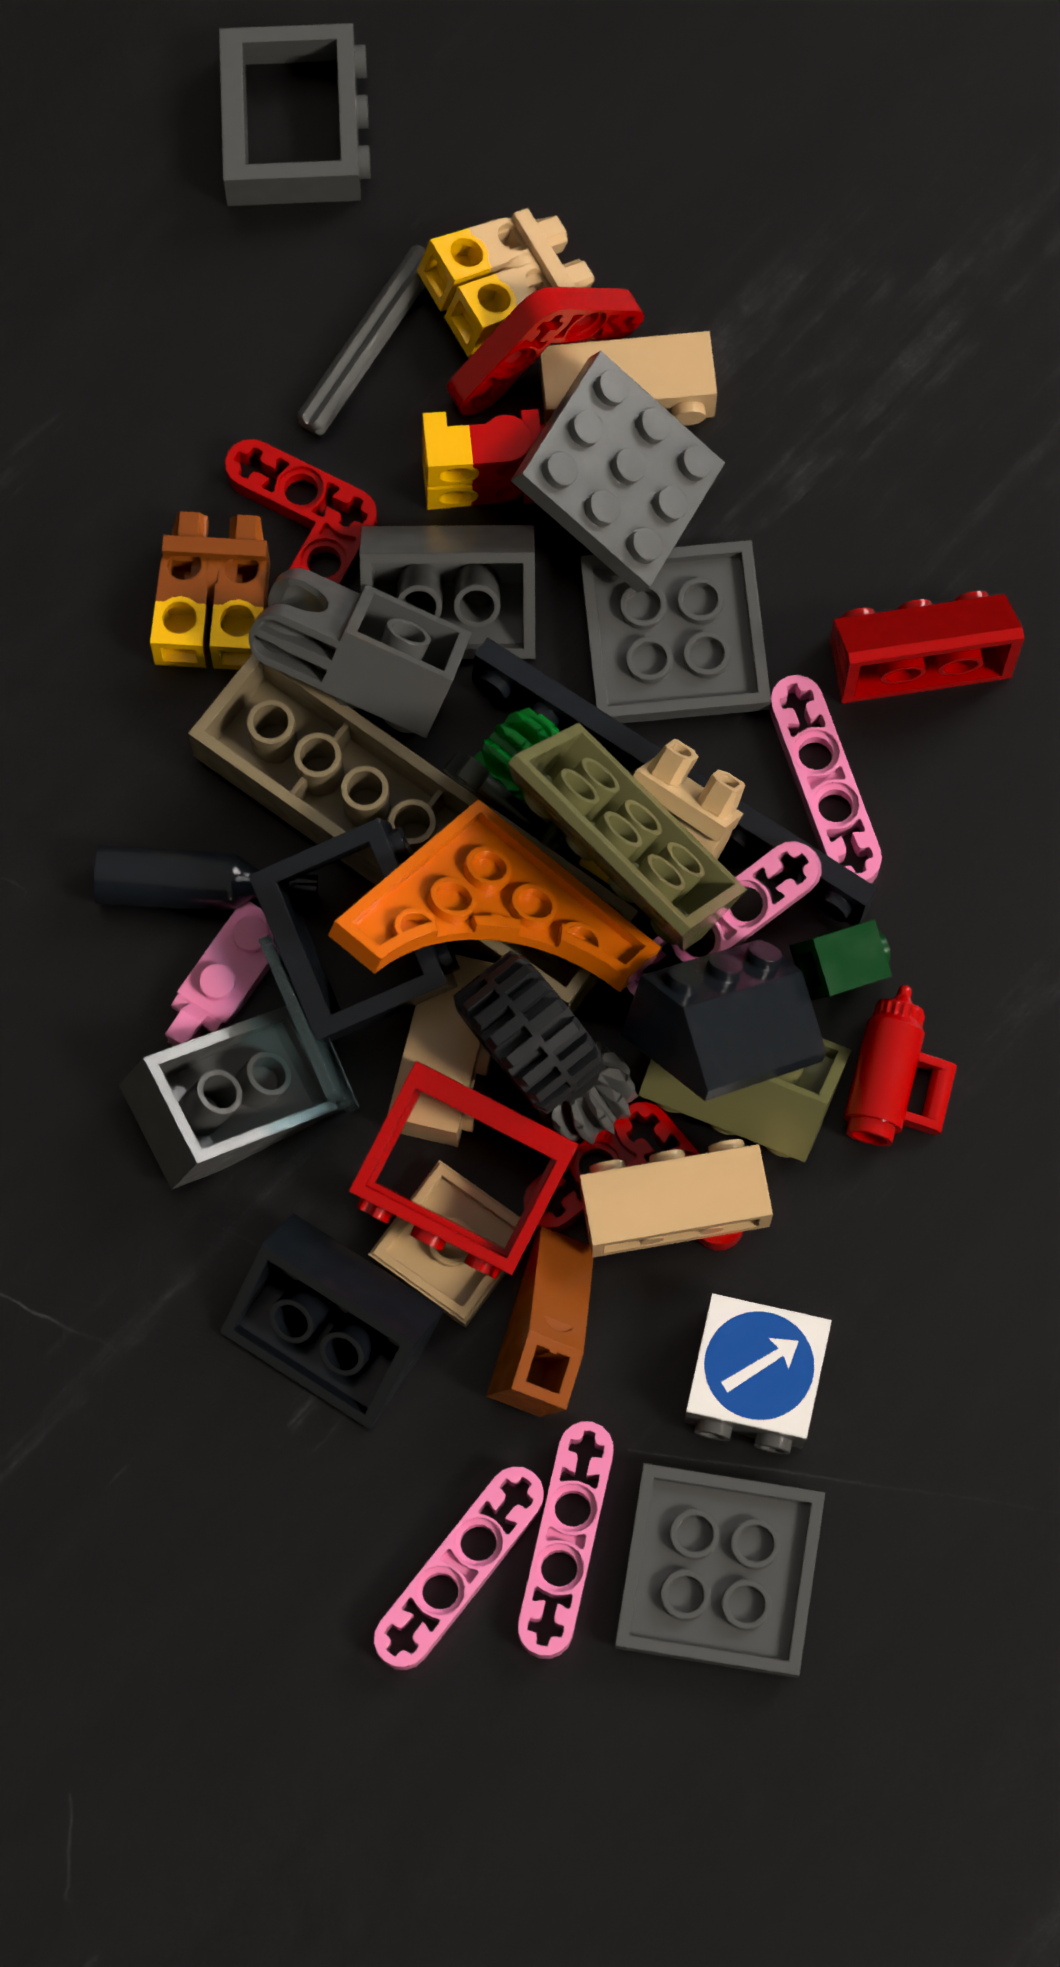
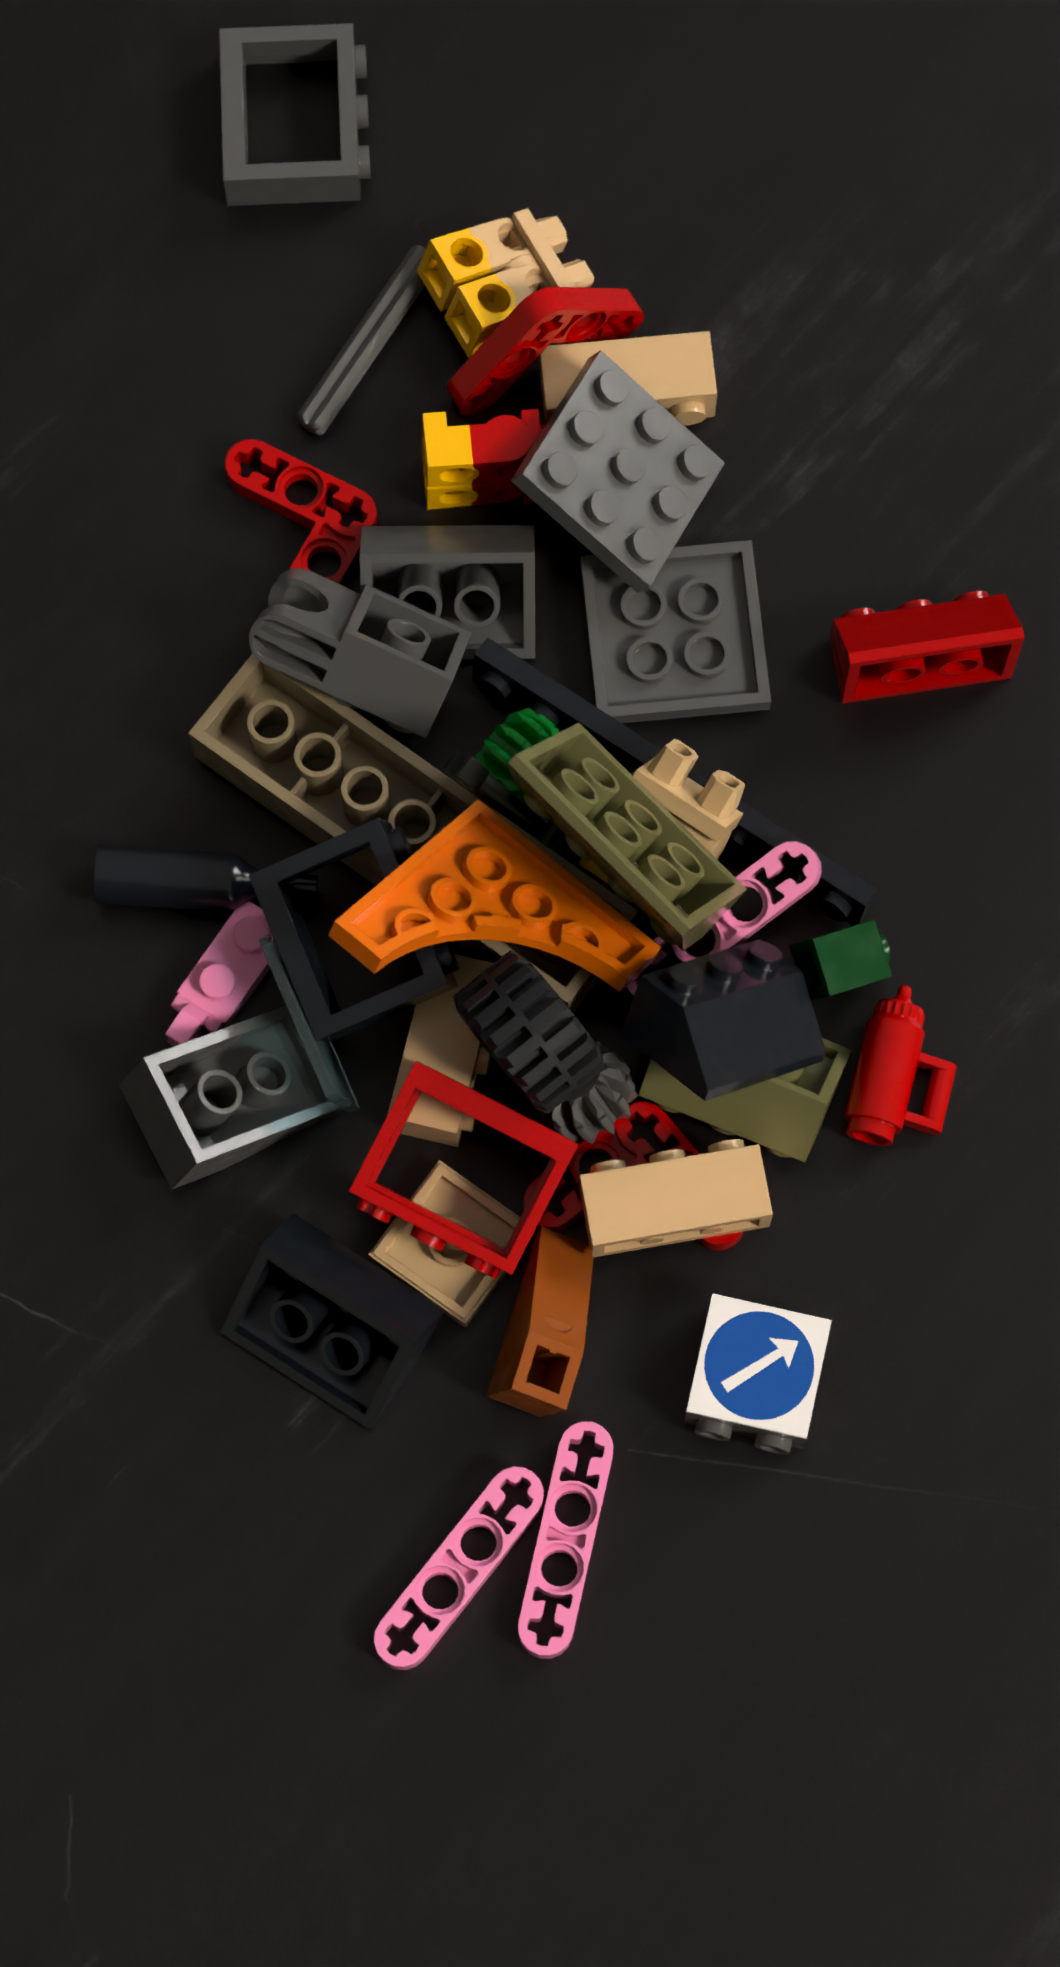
hips [150,511,270,670] -> none
dark grey plate [615,1463,825,1678] -> none
bright pink beam [770,675,882,884] -> none

